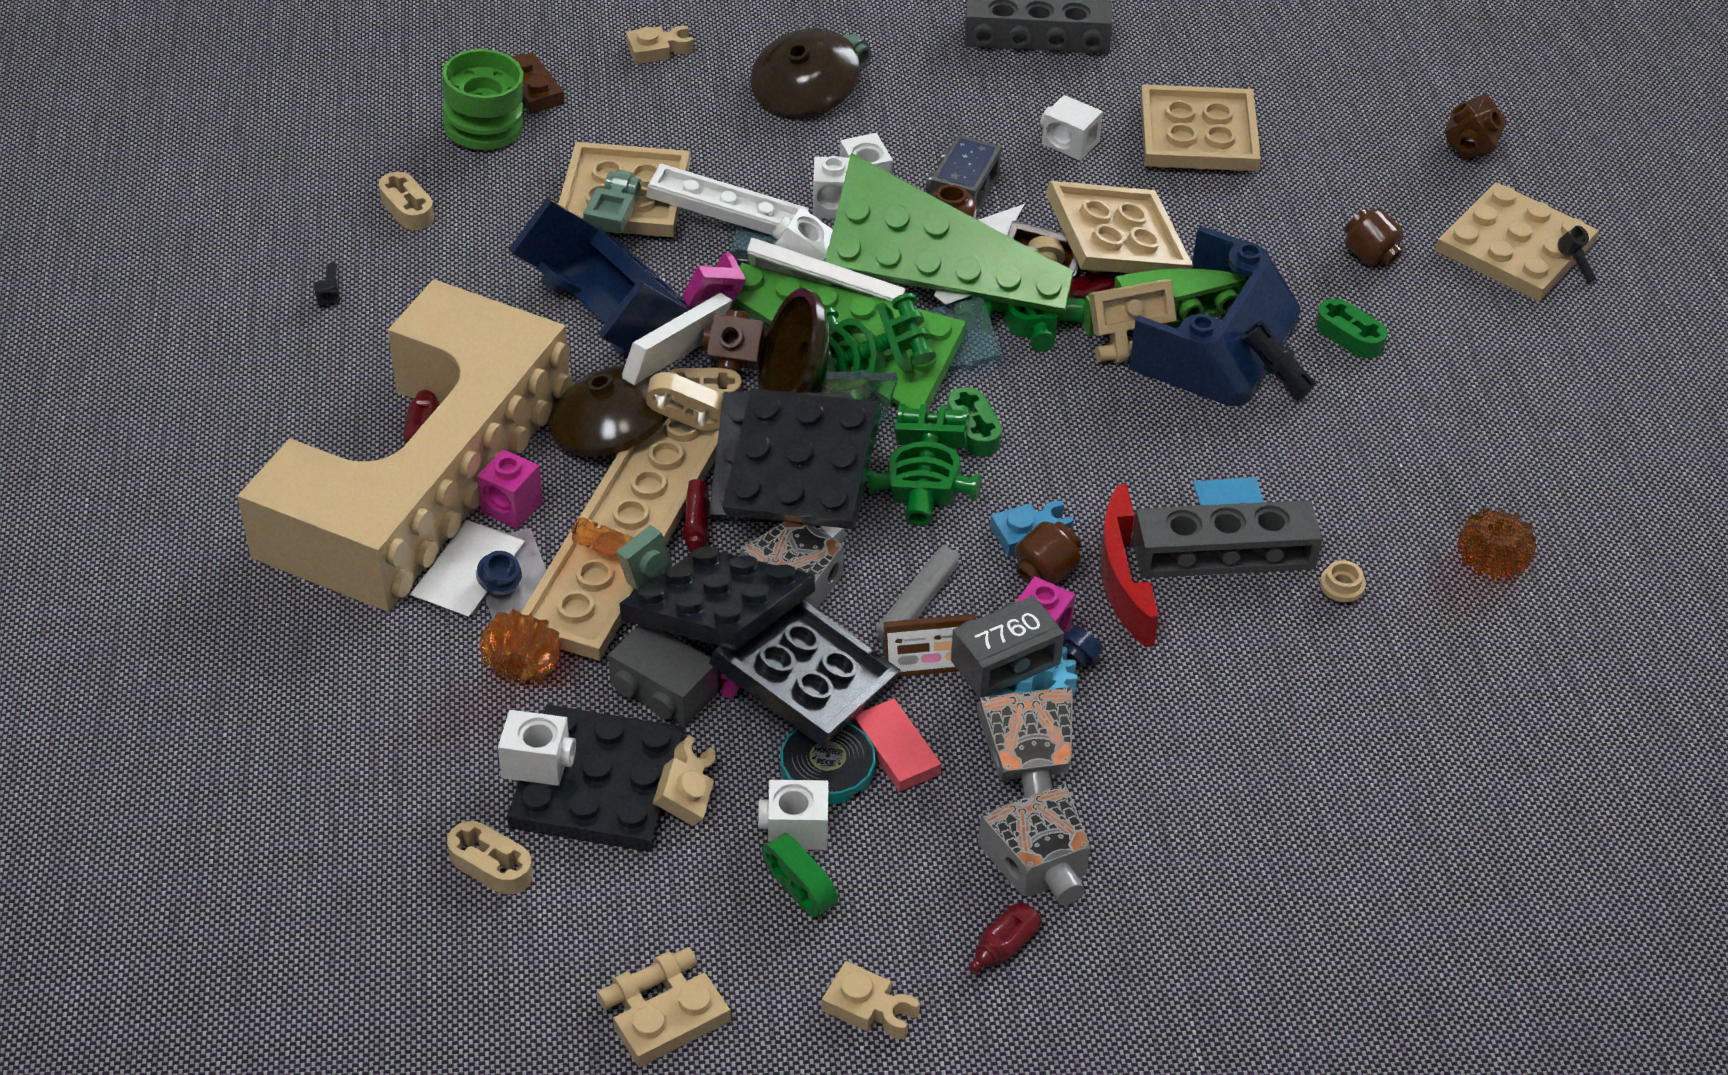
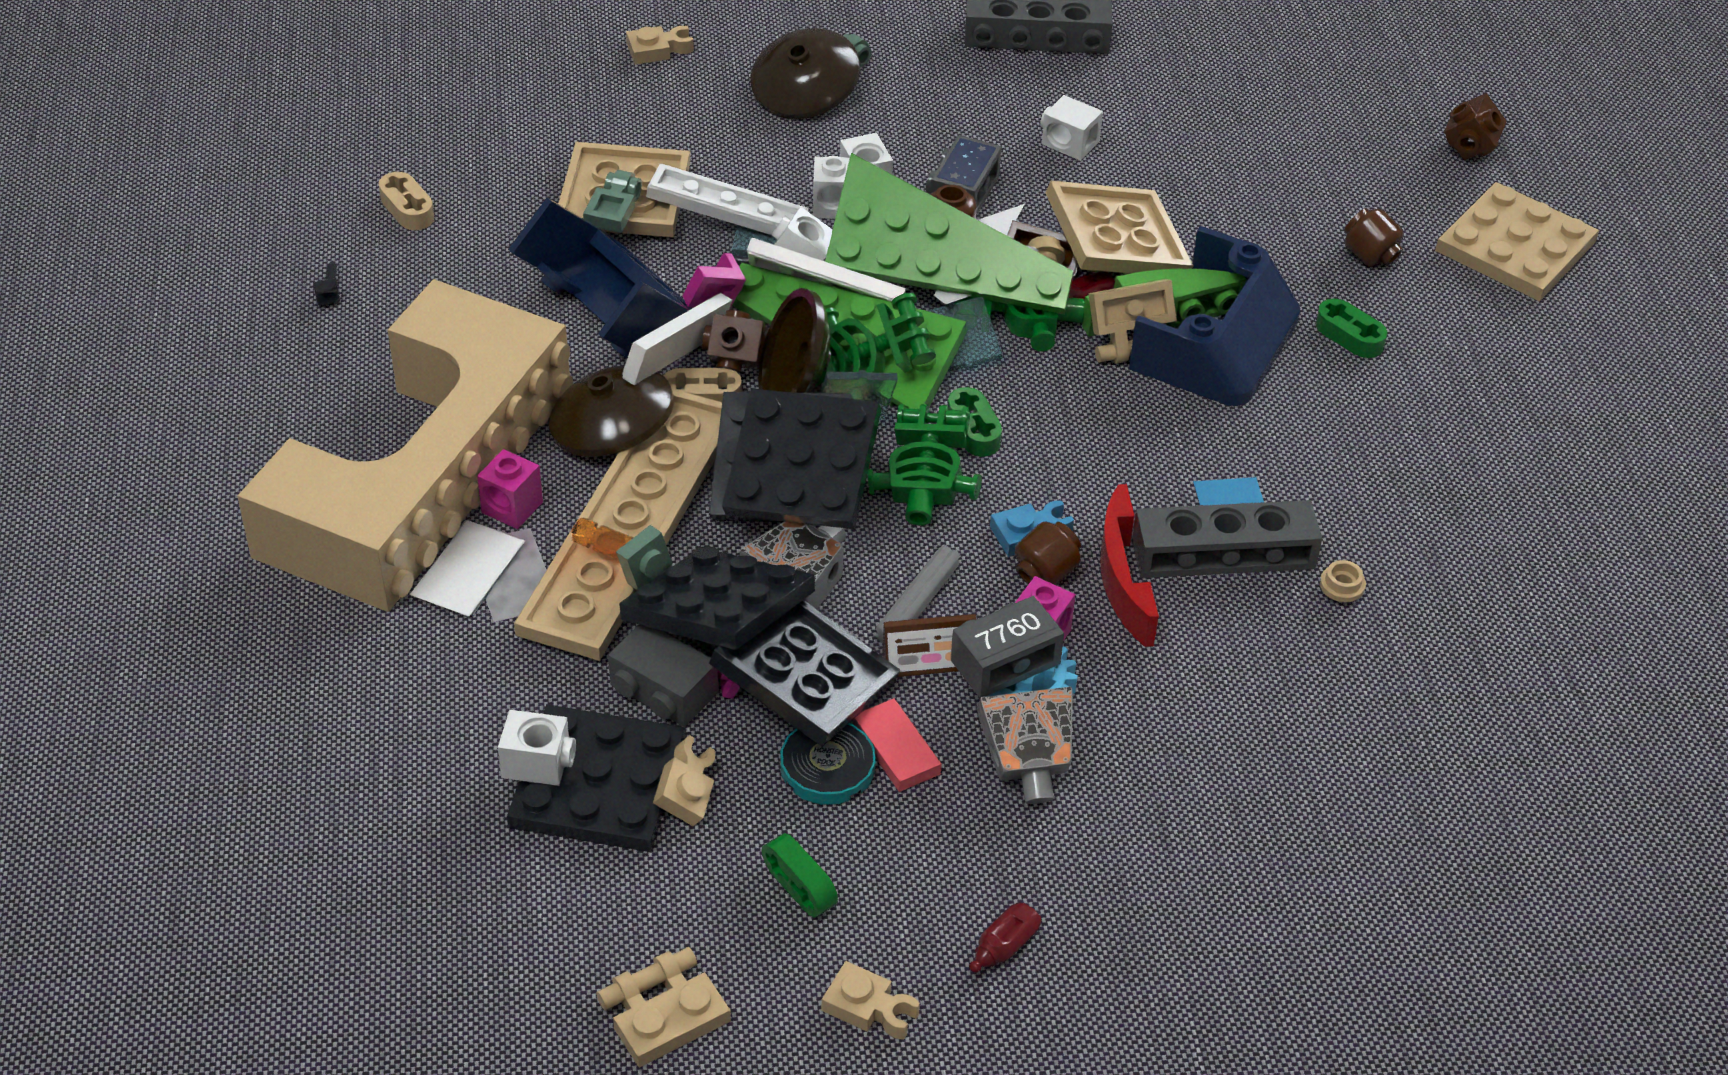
dark red piece [403,389,439,444] -> none
bright green wheel [442,49,523,150] -> none
tan beam [447,821,533,894] -> none
dark blue plate [476,551,522,595] -> none
clear orange gear [479,609,561,685] -> none
reddish brown plate [513,52,565,114] -> none
tan beam [646,372,723,431] -> none
dark red piece [683,479,709,554] -> none
white brick [758,780,828,850] -> none
light grey torso [978,784,1090,905] -> none
dark blue plate [1063,625,1103,667] -> none
tan plate [1140,84,1261,172] -> none
black pin [1242,320,1316,400] -> none
clear orange gear [1458,507,1537,581] -> none
black hand [1558,225,1596,283] -> none

